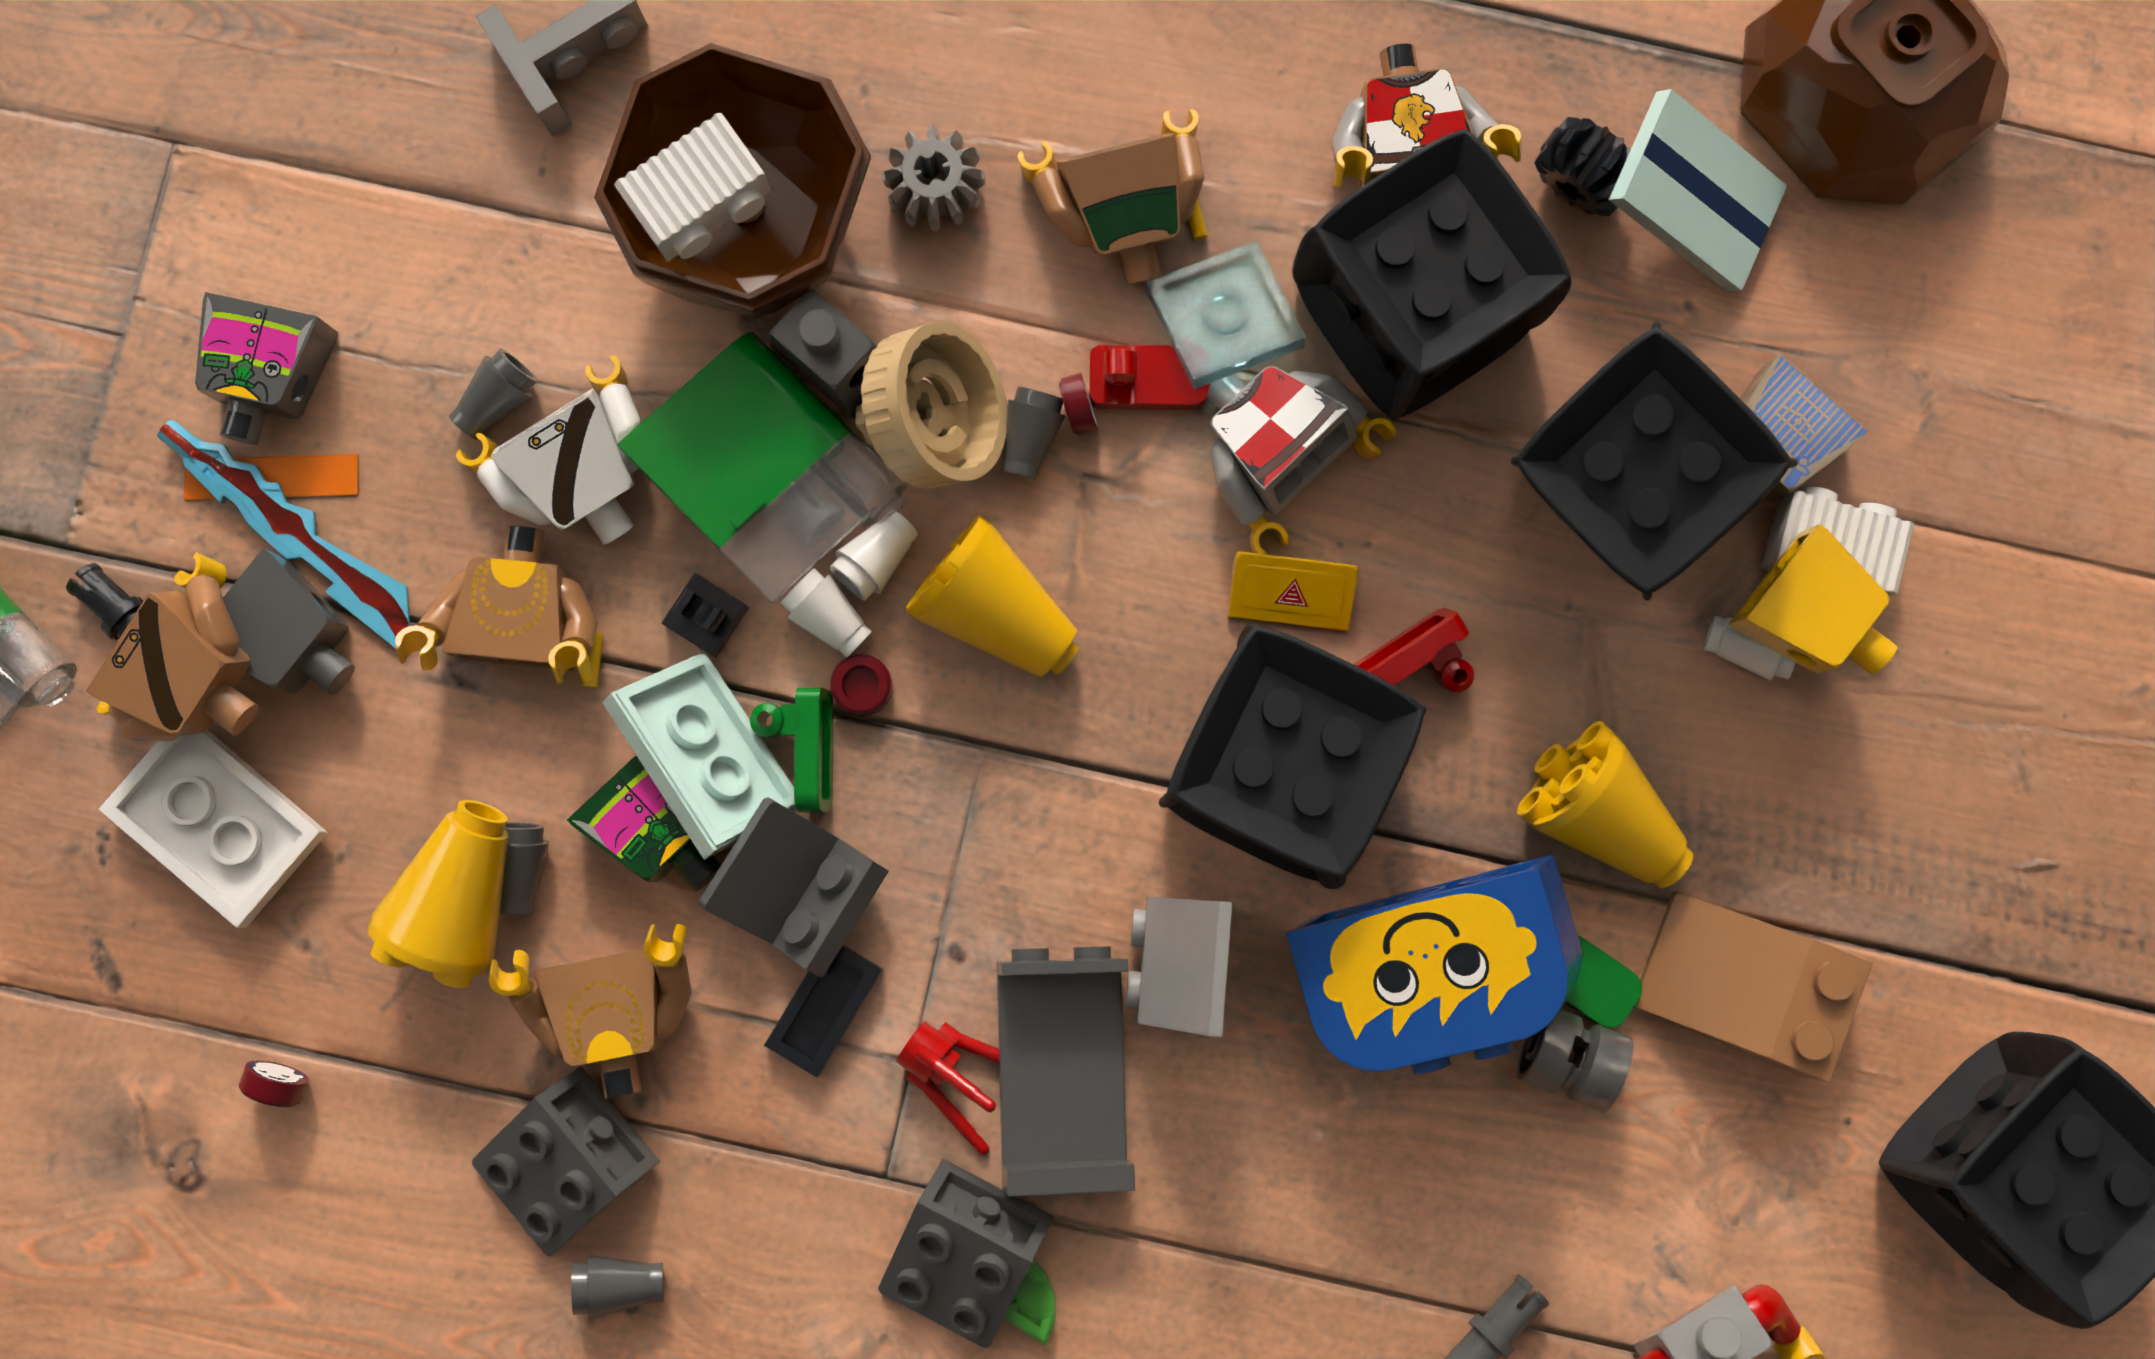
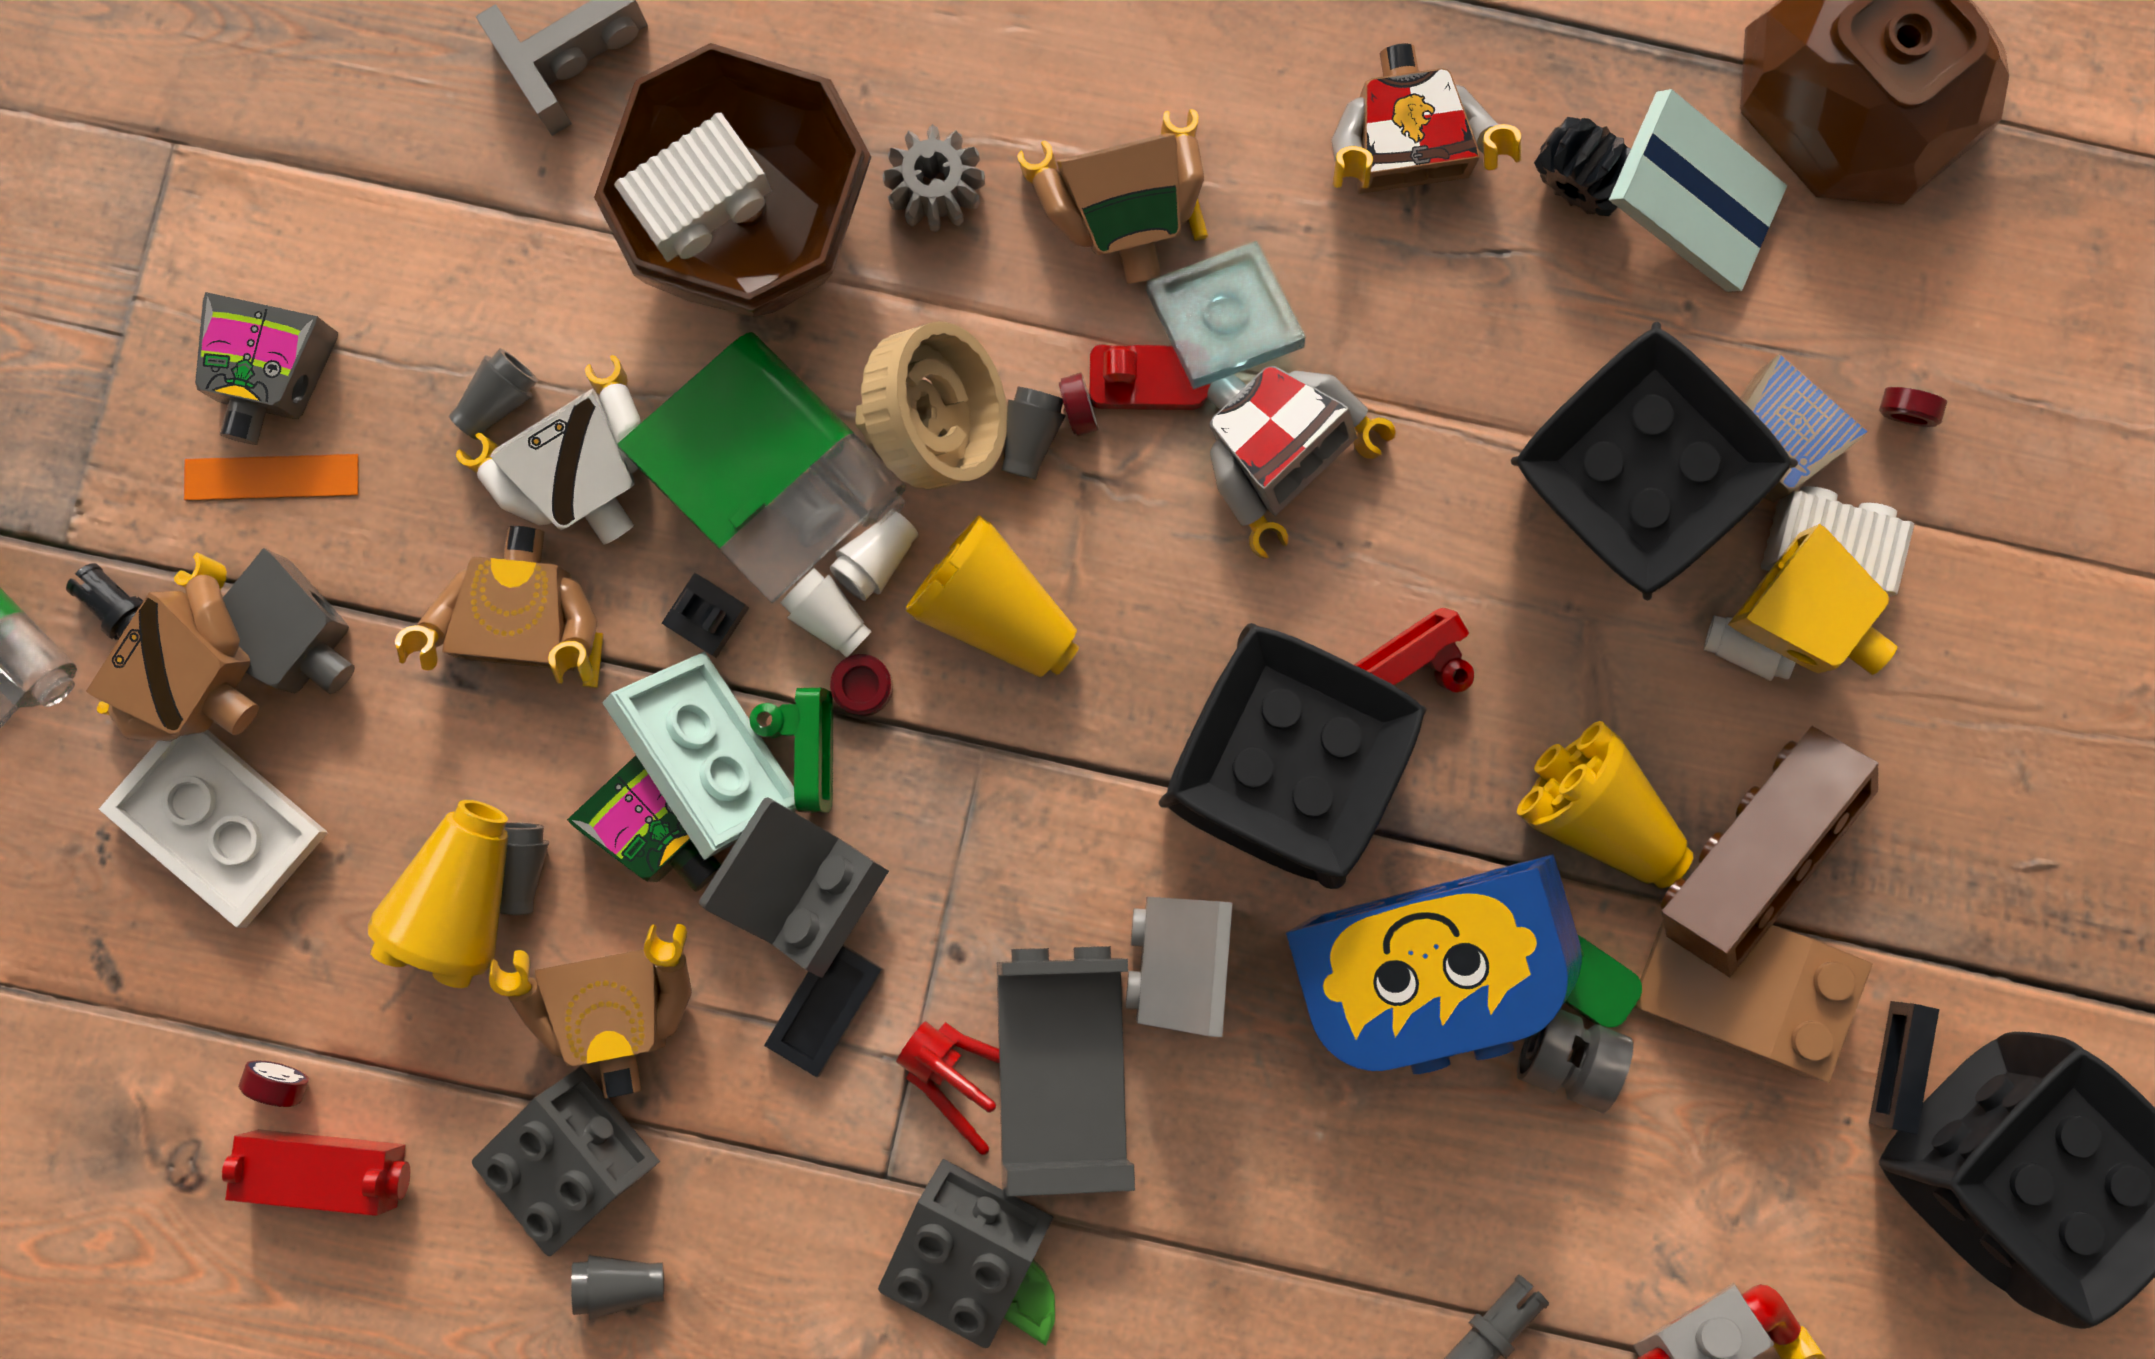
medium azure sword [157,420,410,649] -> none
dark grey torso [769,289,877,422] -> none
yellow slope [1227,551,1359,632] -> none
black piece [1292,129,1572,420] -> none
none -> red brick [222,1129,410,1216]
none -> brick [1661,726,1878,978]
none -> black tile [1869,1001,1939,1135]
none -> dark red tile [1879,387,1947,427]

